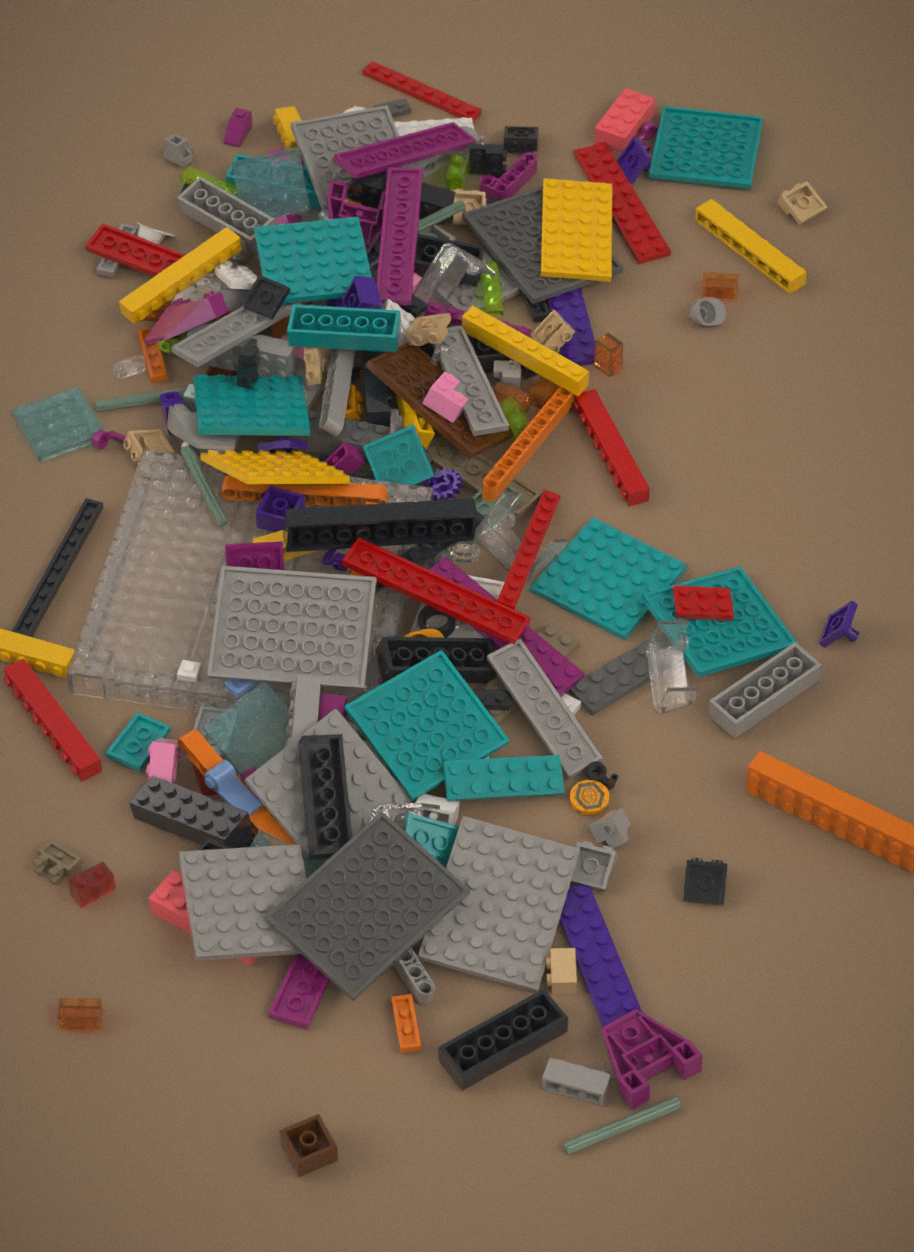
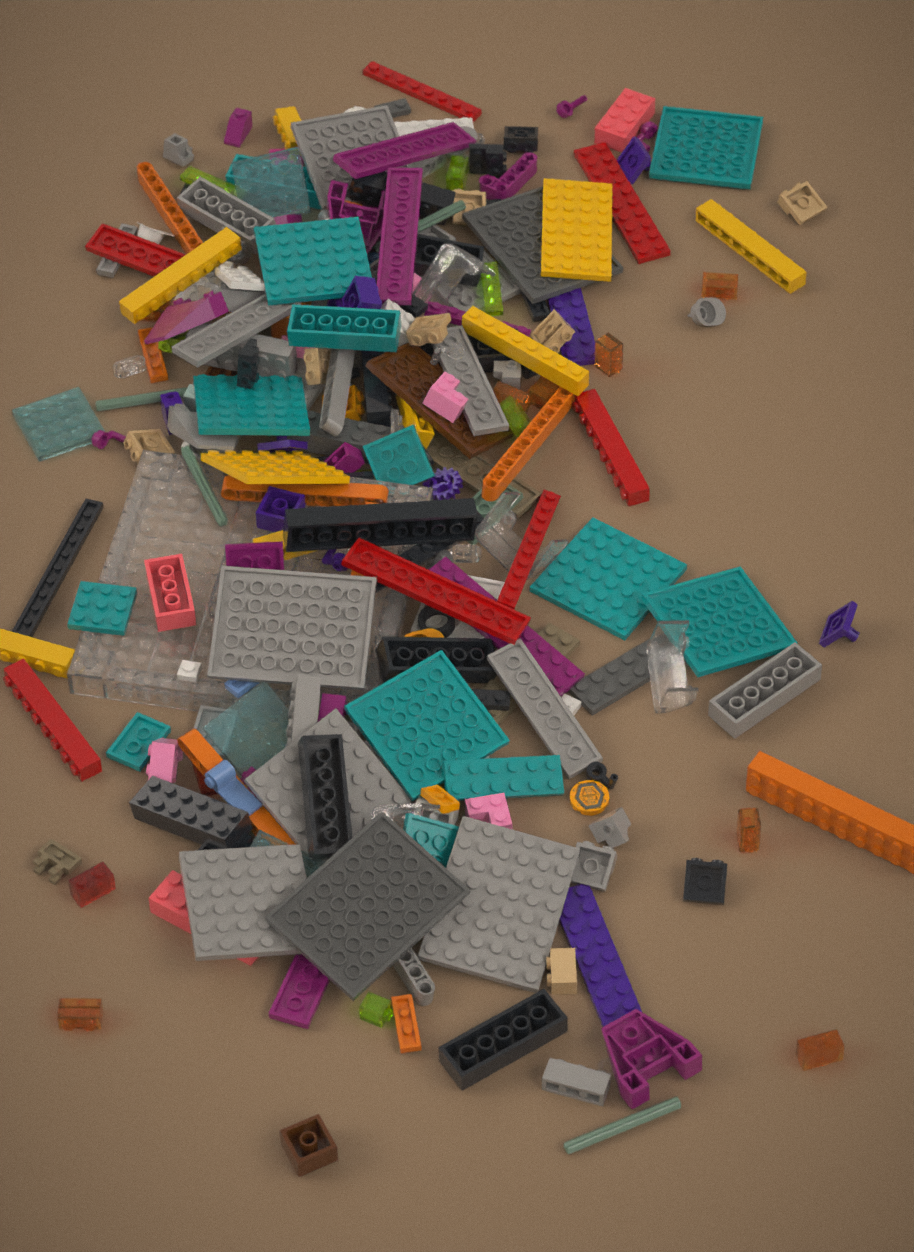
black plate [241,275,291,320] -> none
red plate [672,585,734,621] -> none
none -> teal plate [67,581,137,636]
none -> orange beam [137,162,203,255]
none -> coral brick [144,554,196,632]
none -> clear neon green brick [359,992,393,1028]
none -> light orange plate [420,785,460,814]
none -> bright pink brick [465,793,512,829]
none -> magenta plate [556,95,587,119]
none -> clear orange brick [736,807,761,853]
none -> clear orange brick [796,1029,845,1071]

